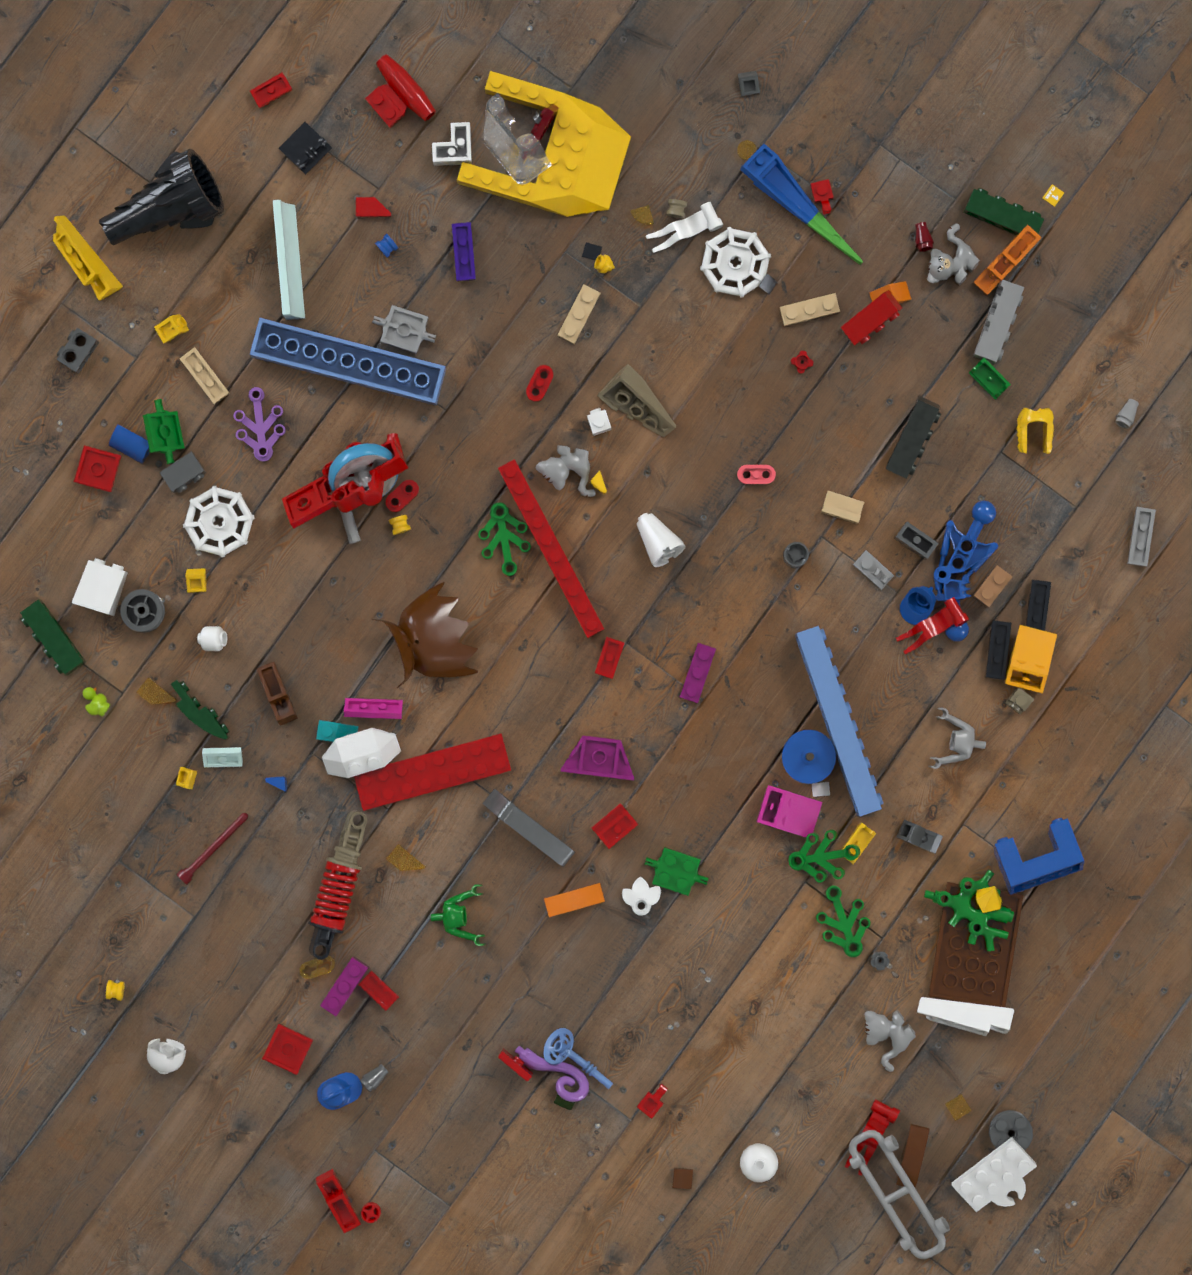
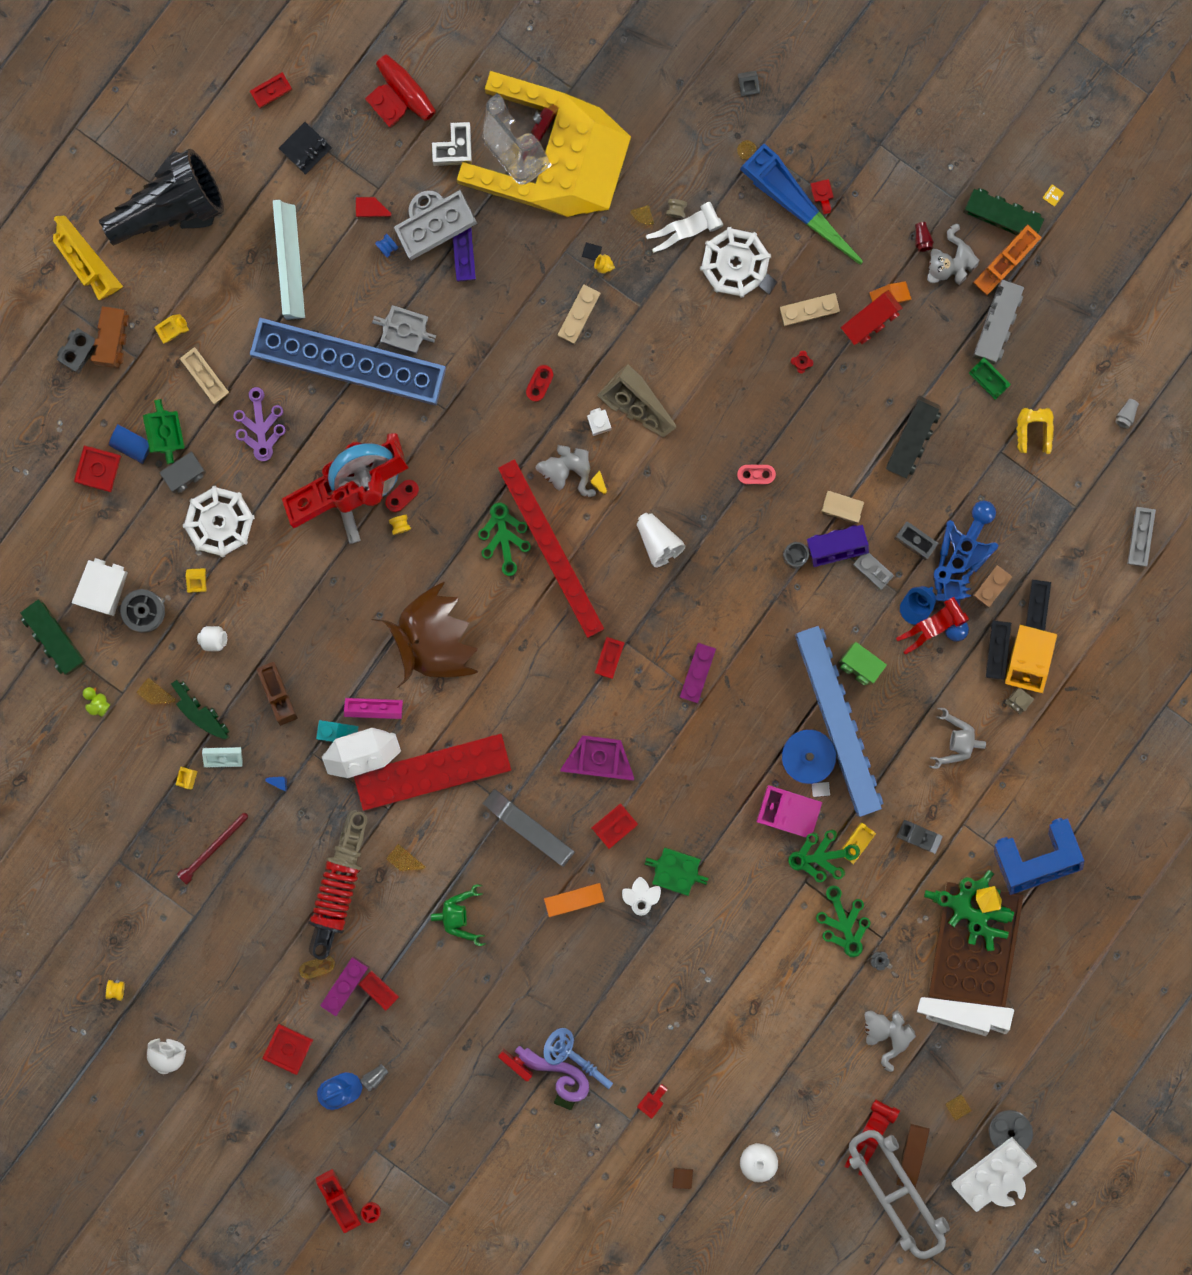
none -> dark orange wedge [91,306,130,368]
none -> light grey plate [394,190,477,260]
none -> dark purple brick [807,525,869,567]
none -> bright green brick [838,642,887,685]

